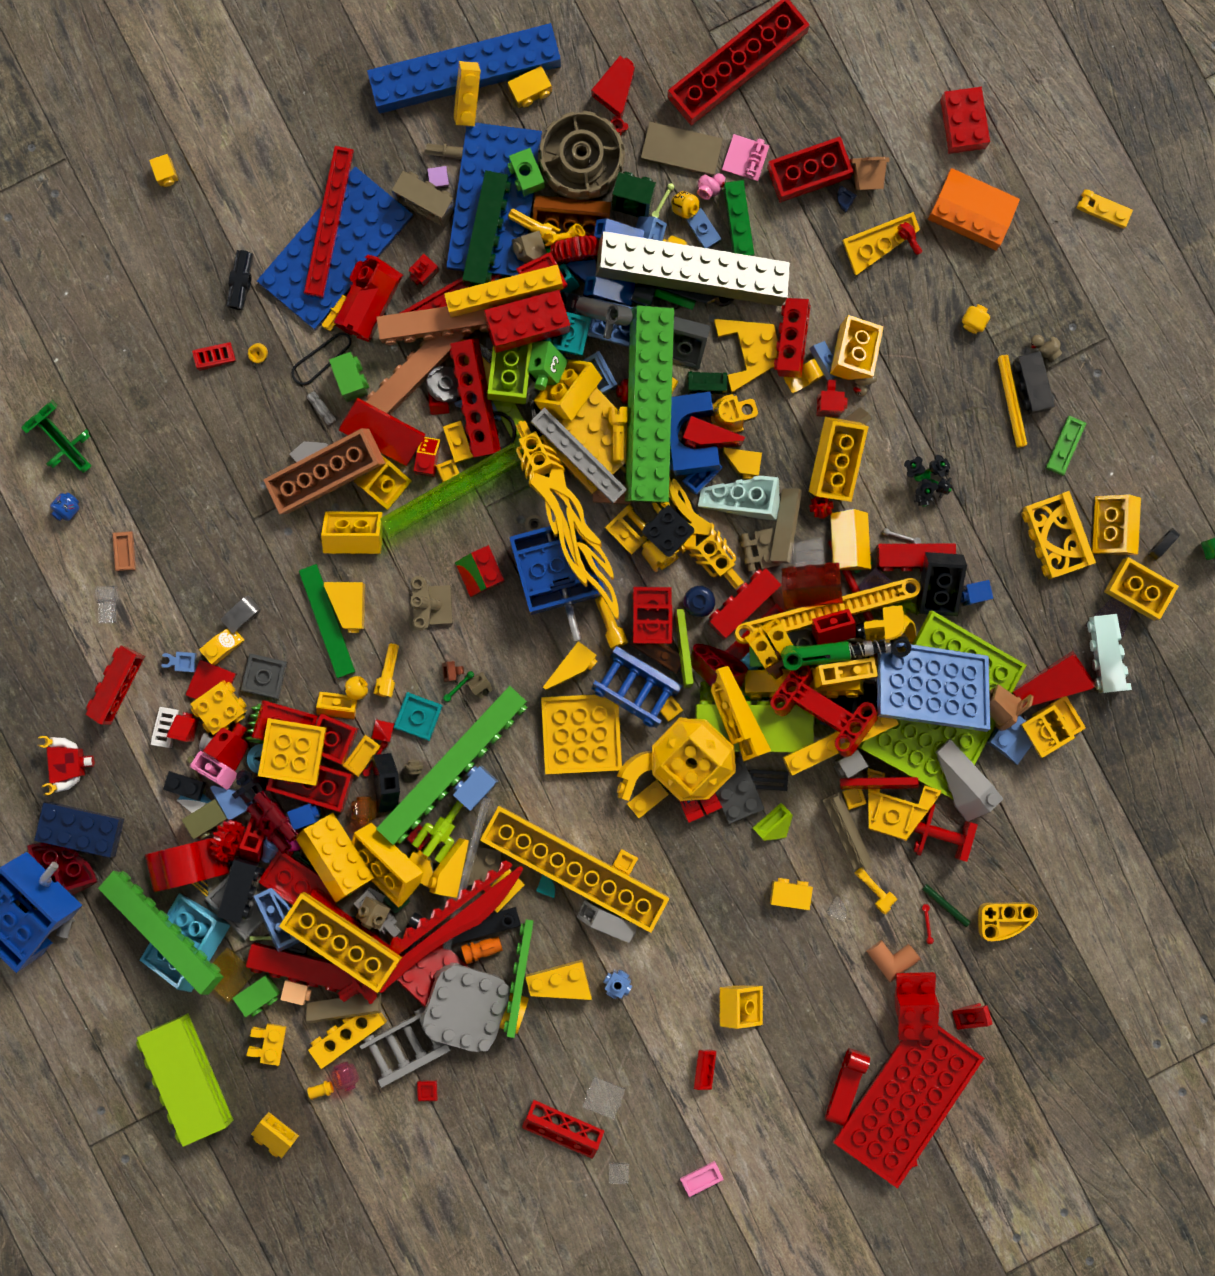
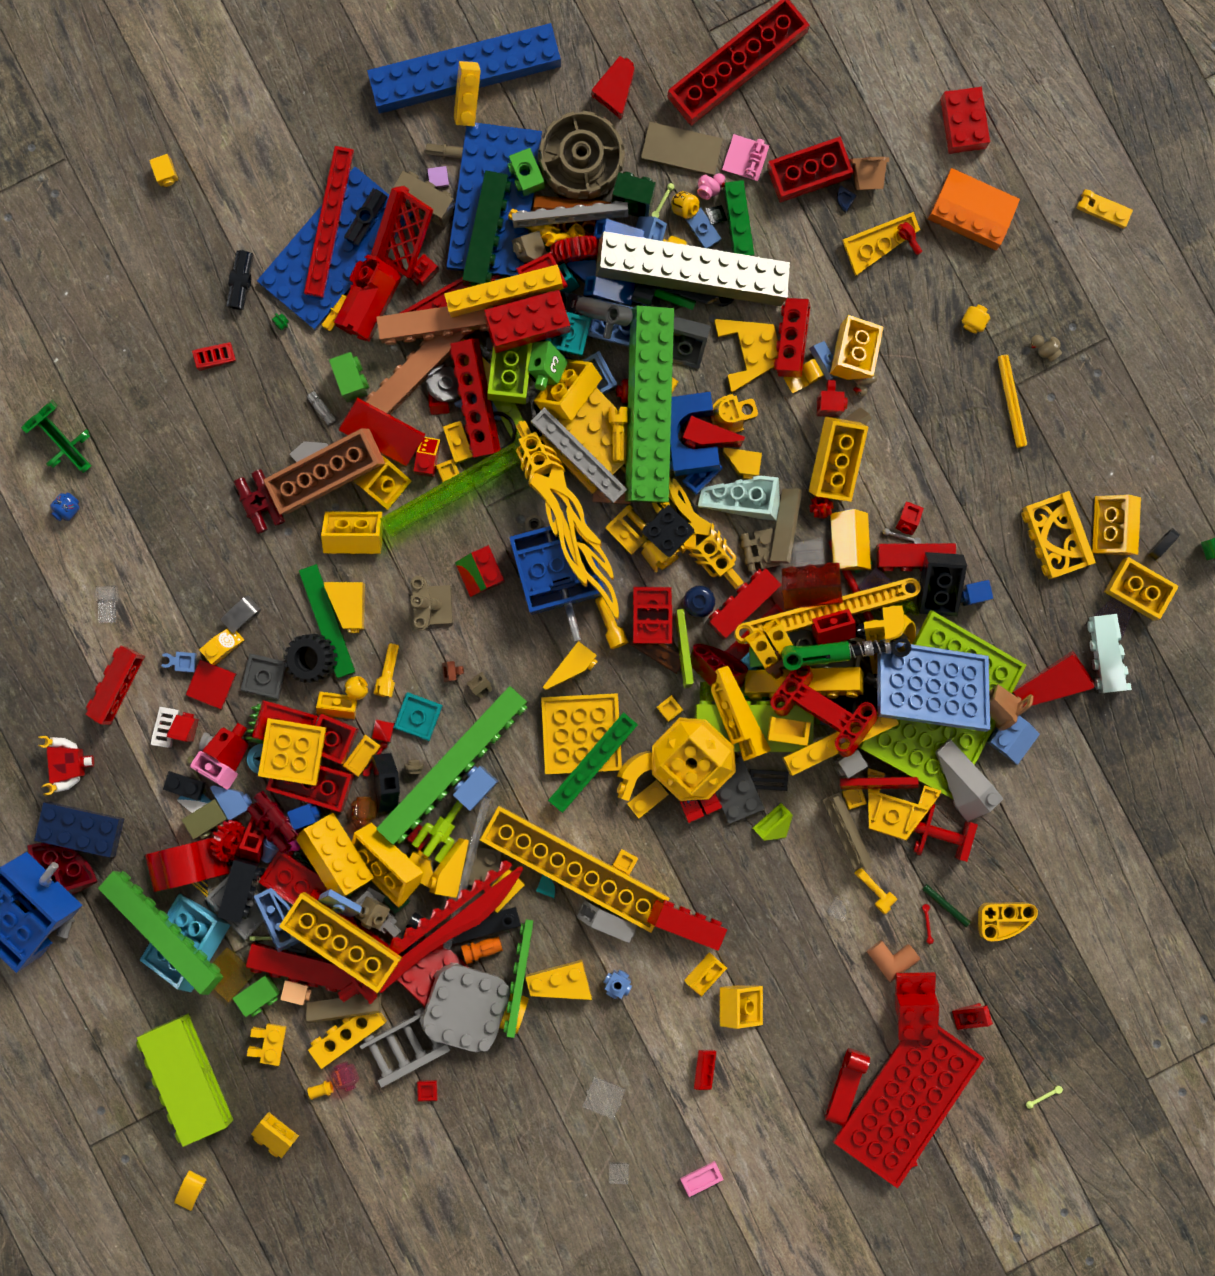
nougat tile [112,531,136,571] -> none
yellow brick [190,680,247,735] -> none
black hips [232,770,267,804] -> none
yellow tile [248,343,268,363] -> none
black piece [291,332,352,385] -> none
green hinge [443,671,474,702] -> none
yellow brick [508,66,552,108] -> none
red fence [522,1100,604,1159] -> none
blue fence [591,646,682,728] -> none
red plate [610,116,628,136] -> none
dark green hinge [688,372,727,394] -> none
yellow brick [770,878,813,910] -> none
yellow slope [812,657,878,689] -> none
black plant [904,455,952,507] -> none
black brick [1013,351,1055,415] -> none
yellow bracket [1020,696,1086,758] -> none
bright green tile [1045,416,1086,476] -> none
none -> yellow panel [174,1170,207,1211]
none -> dark red pin [234,469,285,534]
none -> green plate [271,313,289,331]
none -> black tyre [284,634,338,683]
none -> medium blue plate [318,889,362,918]
none -> black piece [344,188,388,247]
none -> red fence [371,186,434,278]
none -> light grey plate [512,201,628,228]
none -> green plate [548,712,638,813]
none -> red brick [647,899,728,951]
none -> yellow slope [684,952,727,997]
none -> black sticker [705,205,727,224]
none -> yellow panel [767,717,811,746]
none -> red bracket [895,501,924,535]
none -> yellowish green hinge [1026,1085,1063,1109]

